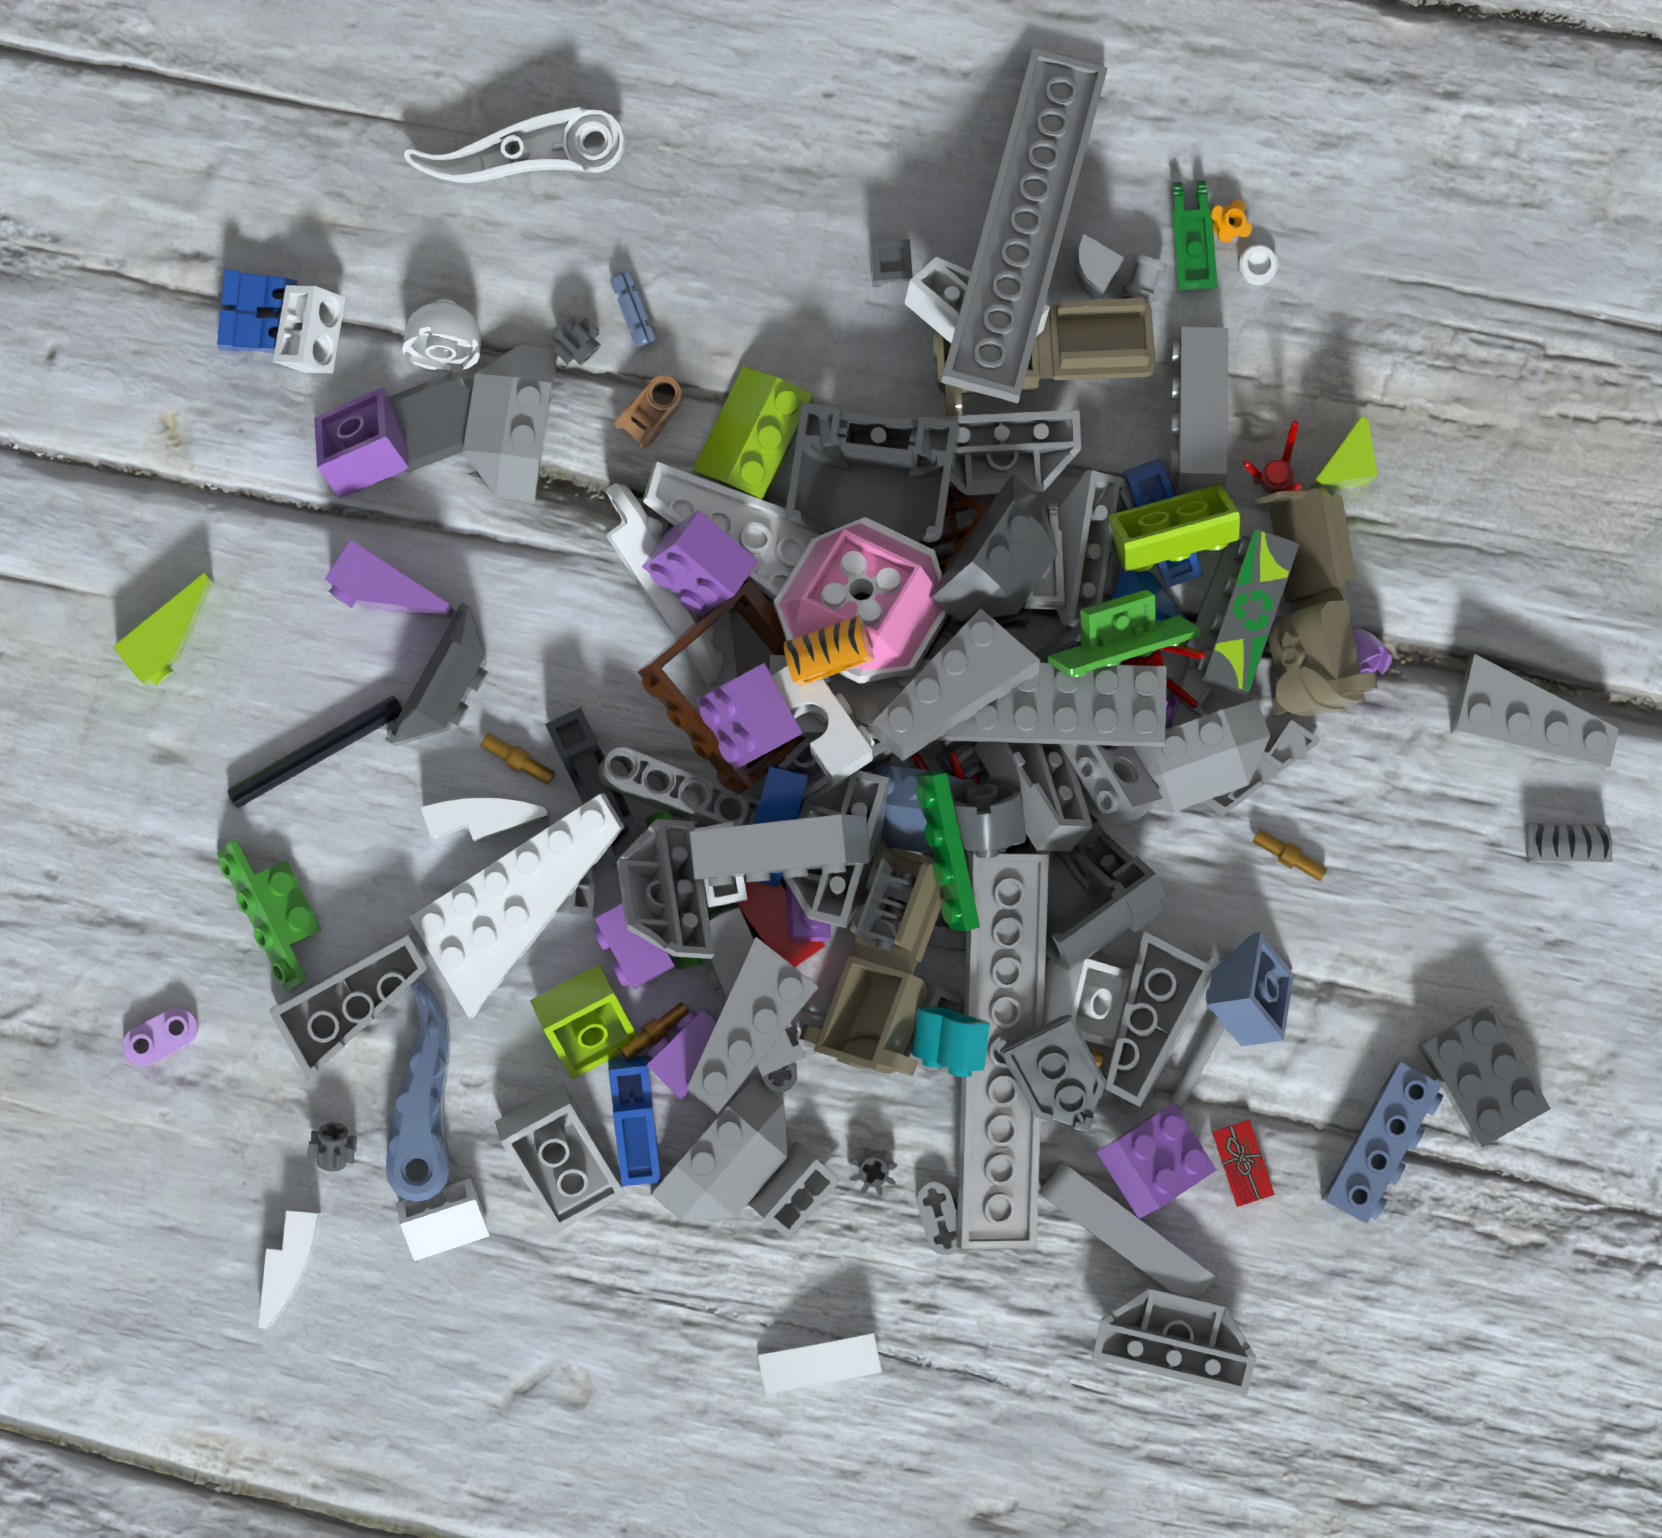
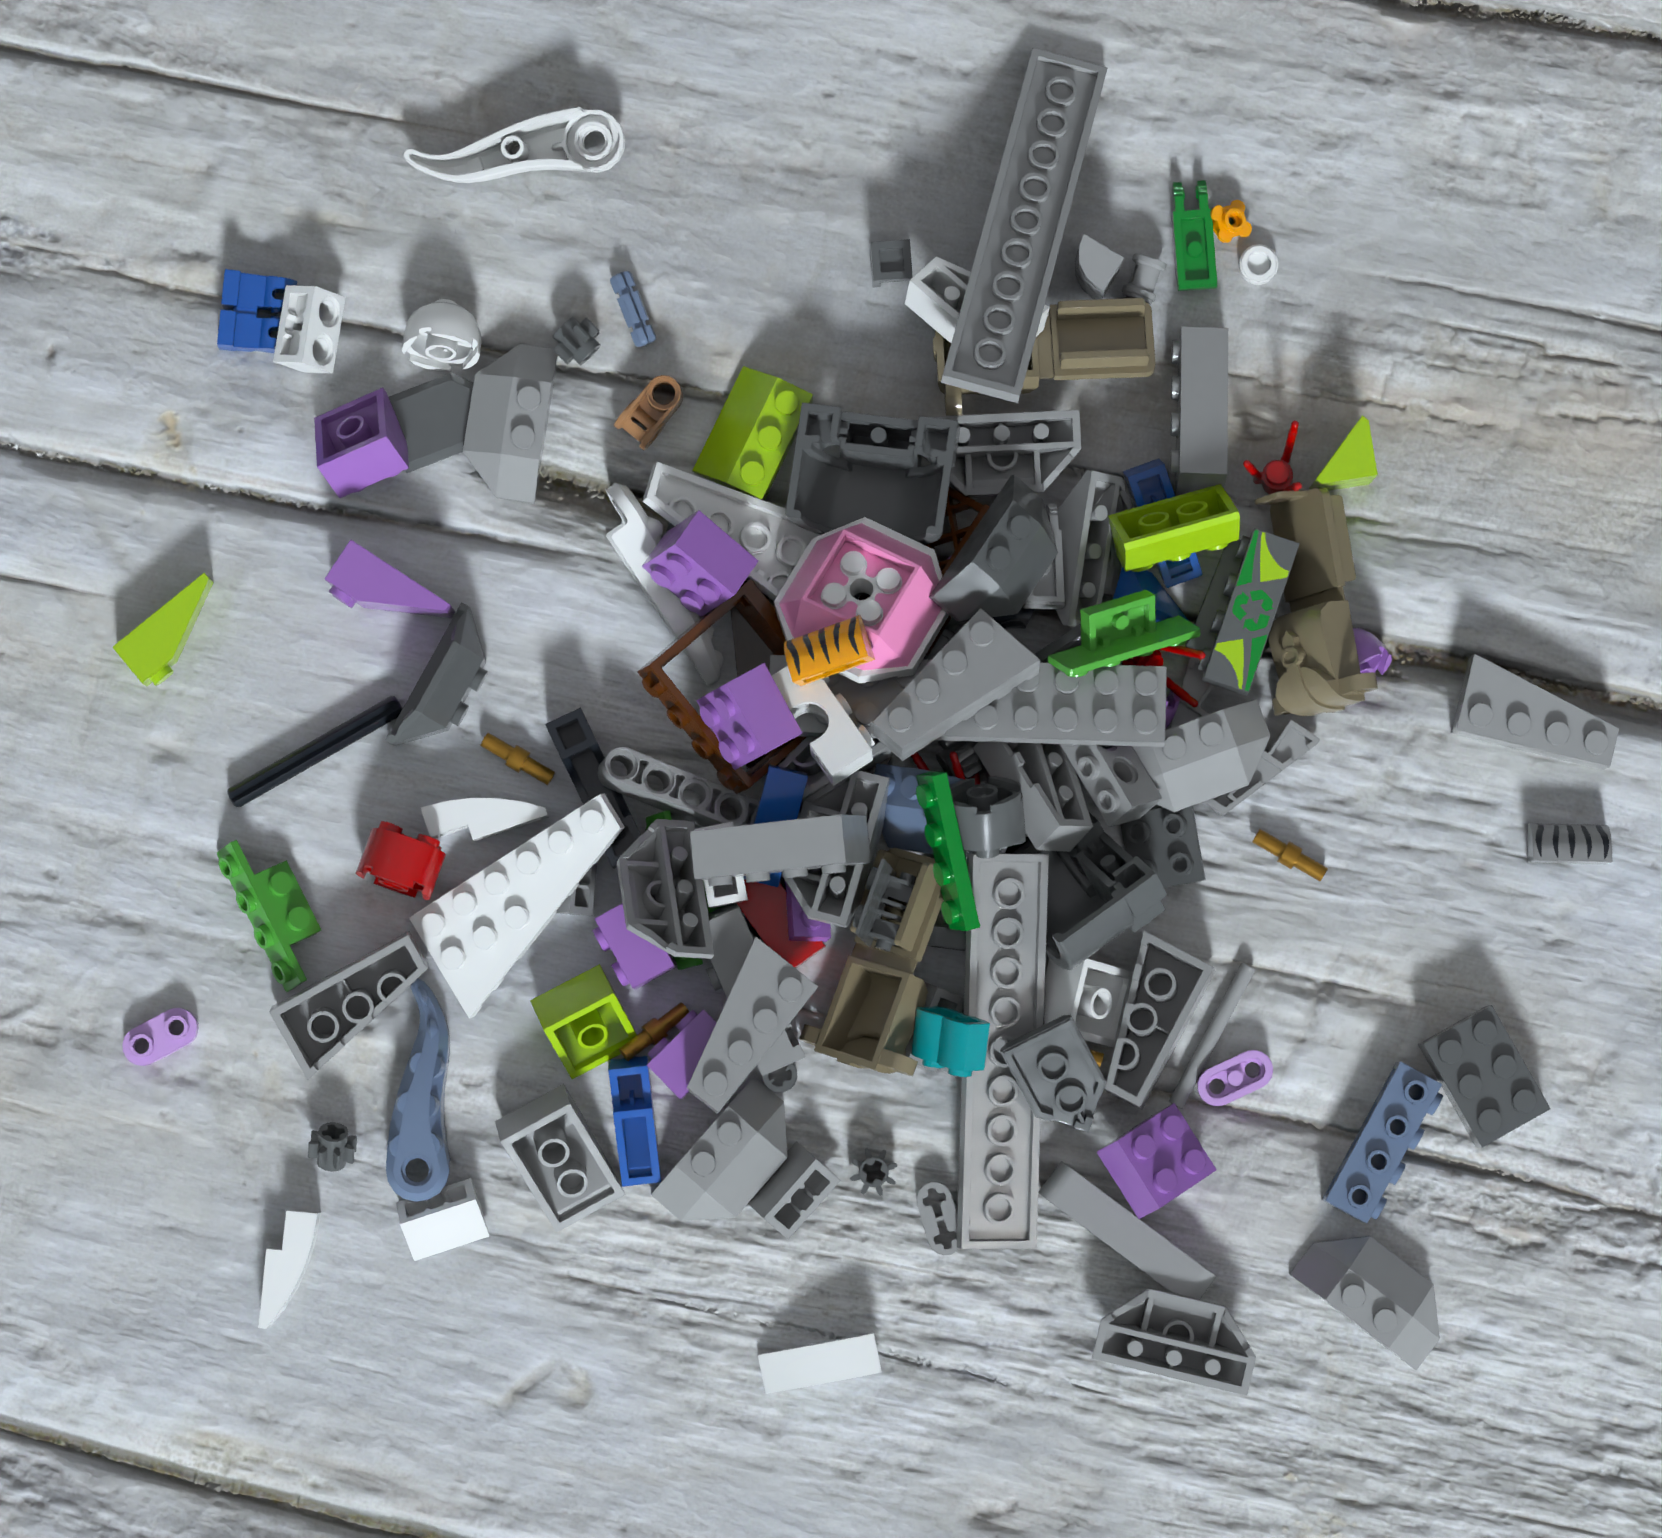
sand blue slope [1206,932,1294,1047] -> none
red tile [1211,1120,1275,1207] -> none
none -> red brick [356,821,446,900]
none -> dark grey hinge [1120,806,1206,888]
none -> lavender plate [1197,1050,1273,1106]
none -> light grey wedge [1290,1236,1440,1370]

